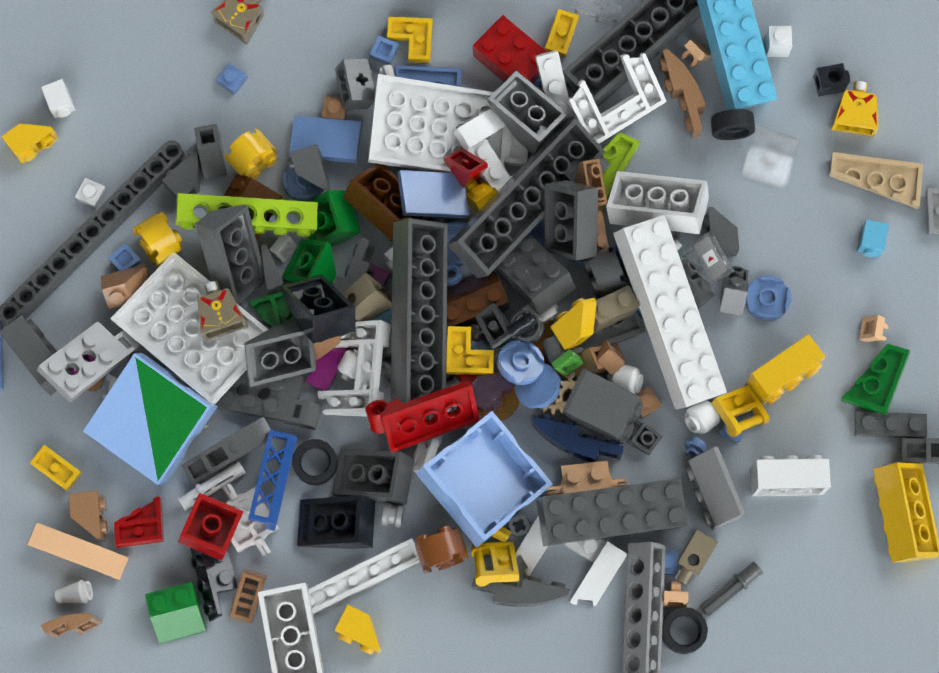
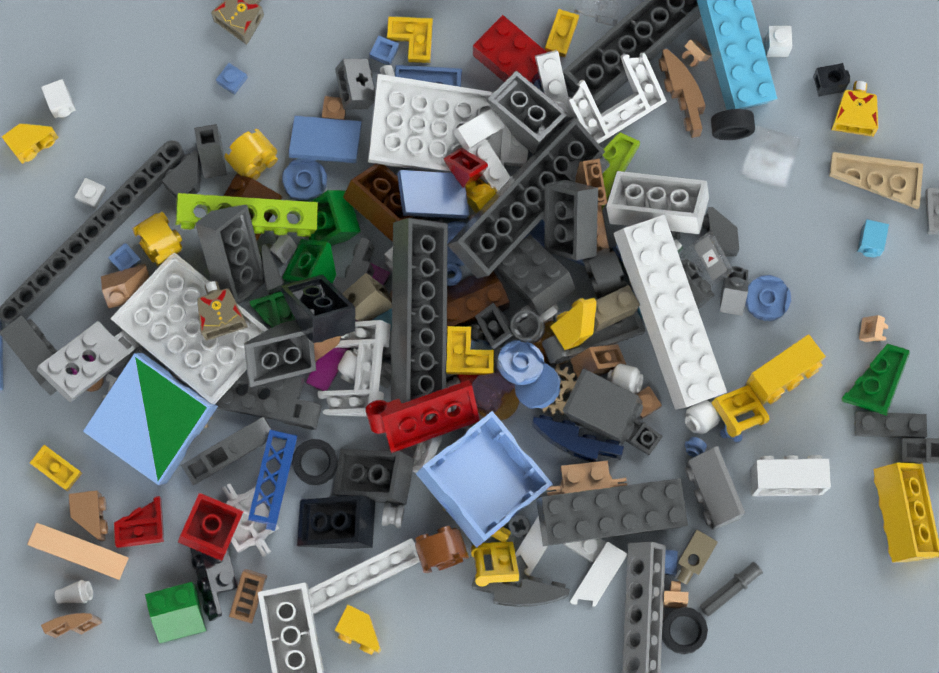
white pin [178,461,246,511] -> none
dark grey slope [288,145,331,190] -> none
black pin [506,311,538,340] -> none
bright green tile [552,350,584,376] -> none
medium nougat slope [597,340,624,374] -> none

